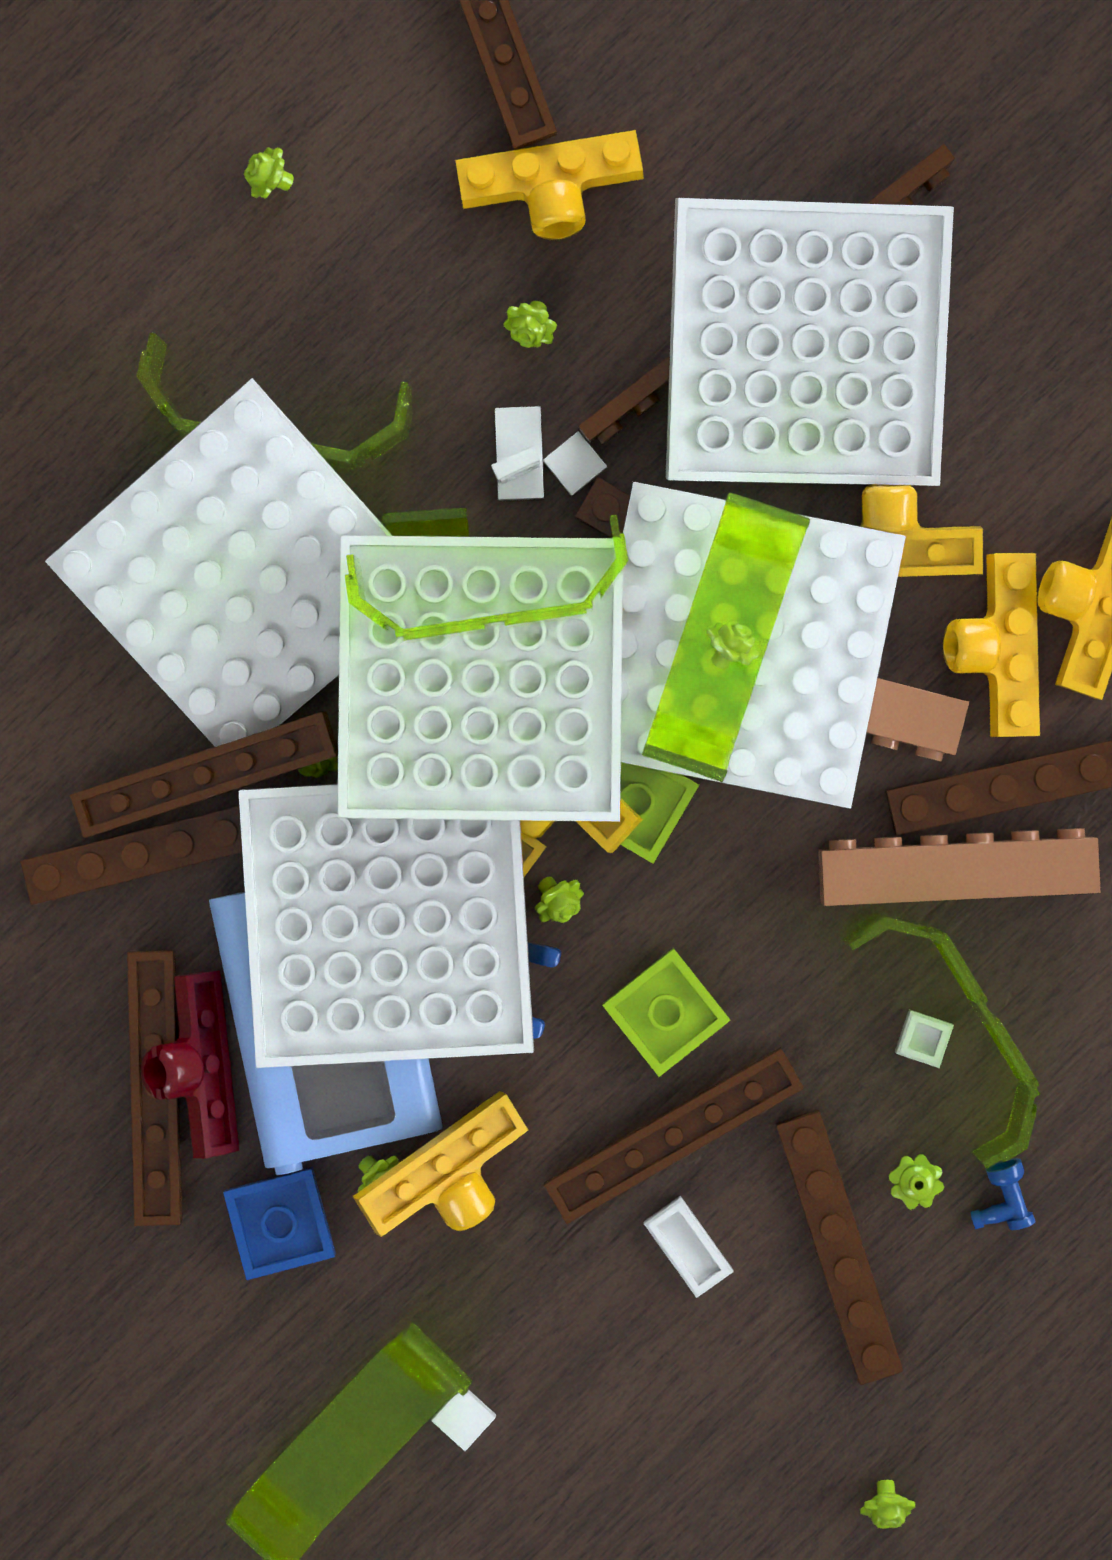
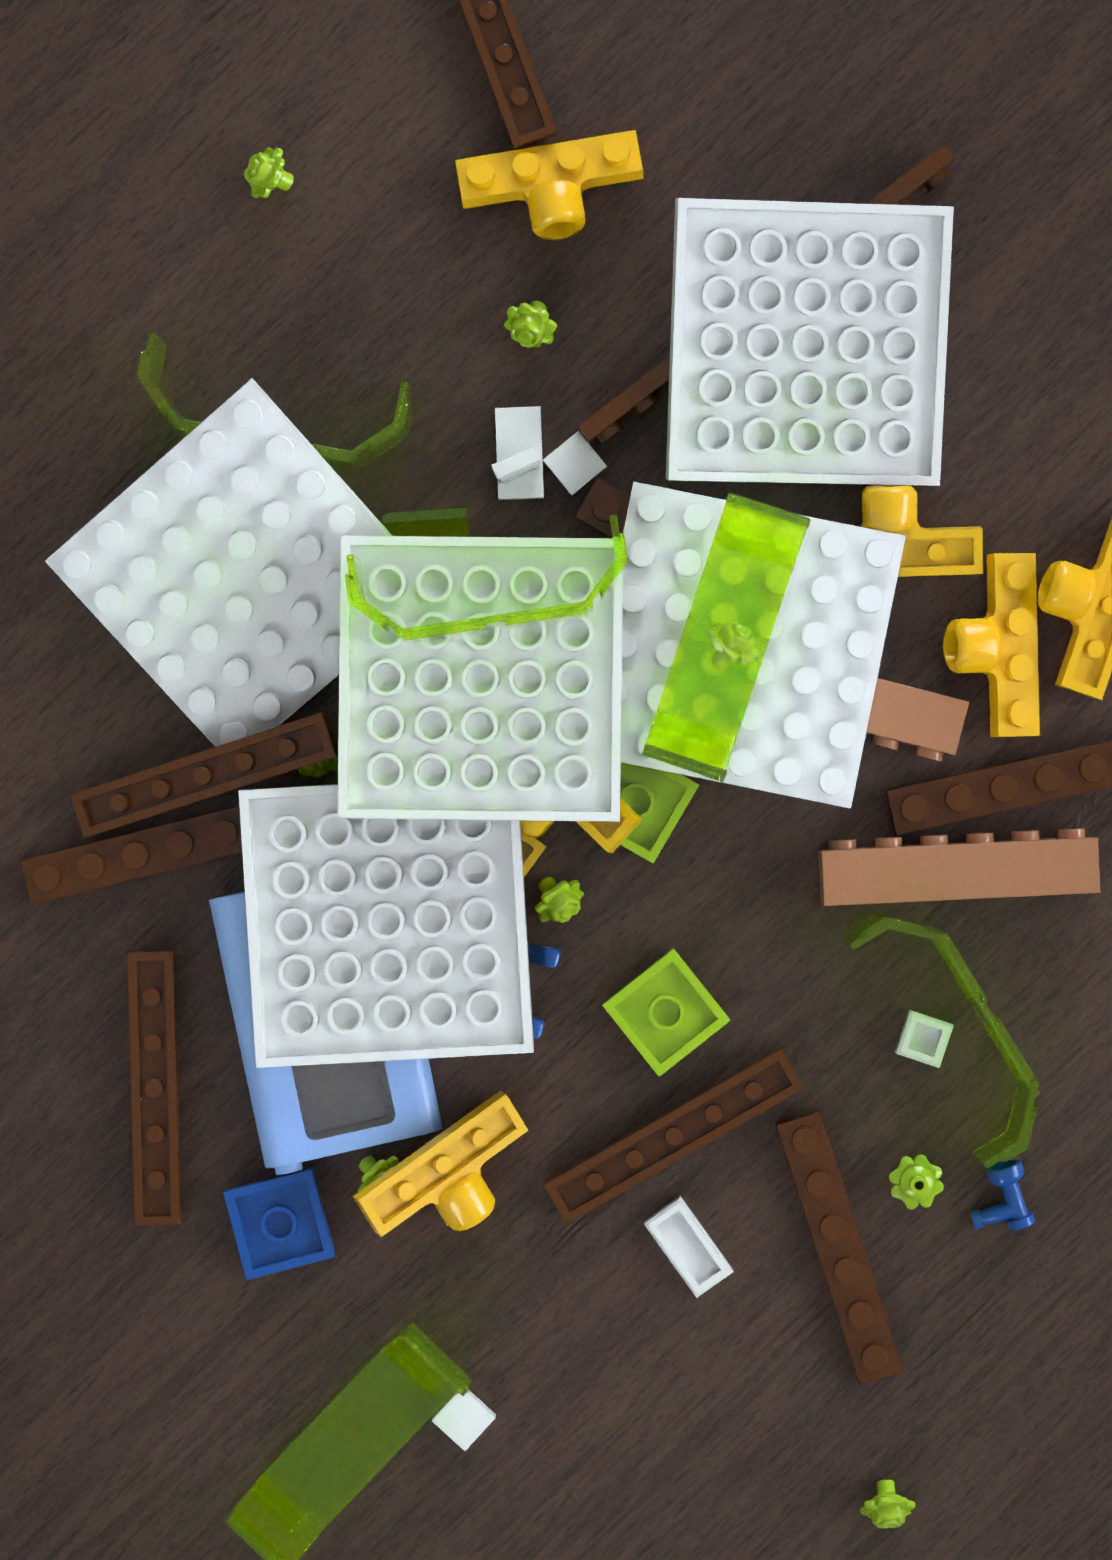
dark red plate [141,970,240,1159] -> none

